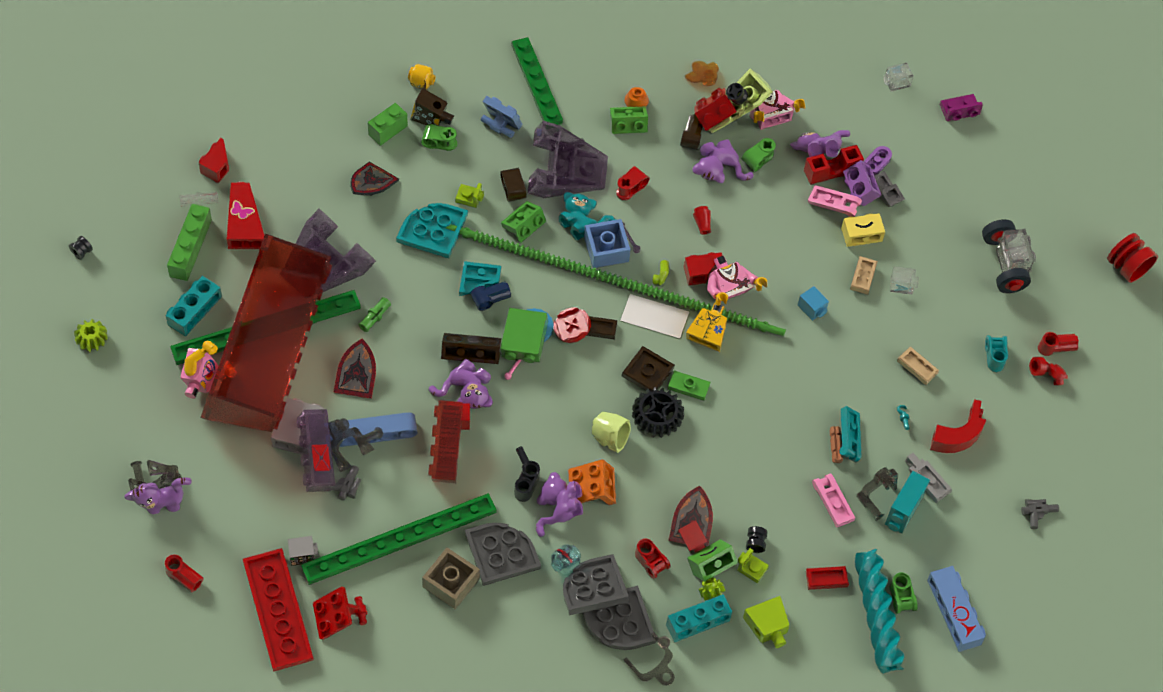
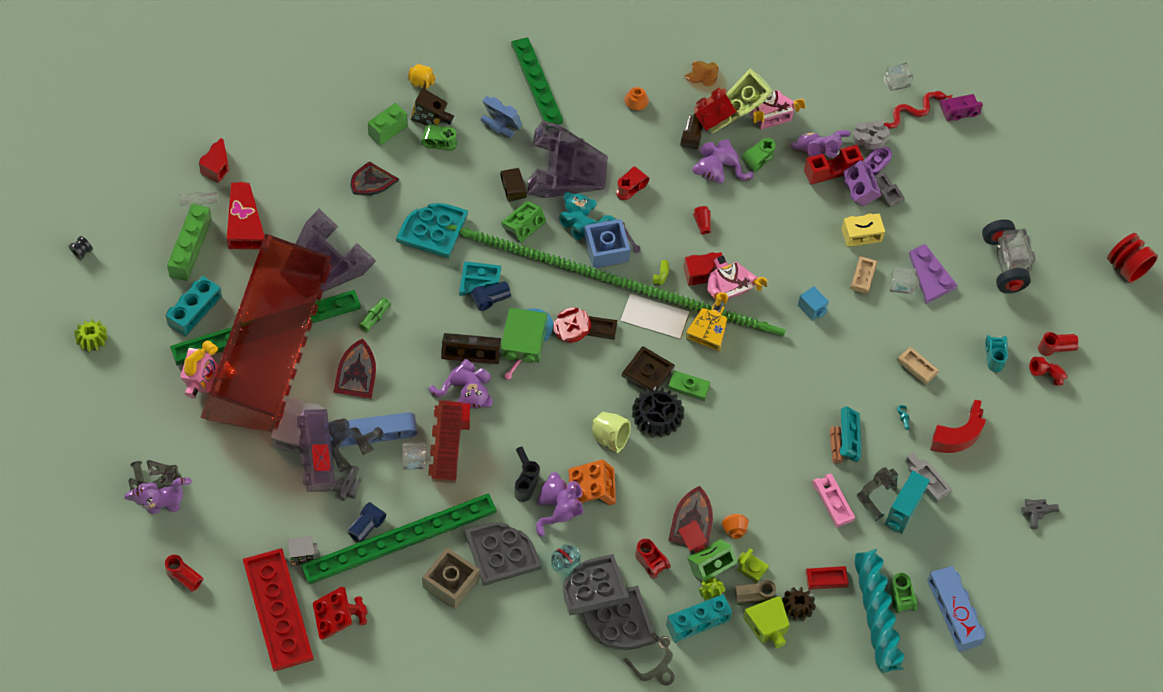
lime bracket [455,183,484,208] -> none
bright green bracket [610,106,648,134] -> none
black wheel [726,83,748,105] -> none
black wheel [746,526,768,553] -> none
bright pink plate [808,185,862,217] -> none
none -> dark blue piece [347,502,387,542]
none -> clear brick [403,443,431,470]
none -> orange cone [722,514,749,539]
none -> dark tan piece [735,580,776,604]
none -> dark brown gear [782,587,816,622]
none -> light grey plate [853,120,890,150]
none -> red animal [884,91,953,129]
none -> medium lavender wing [909,244,957,304]

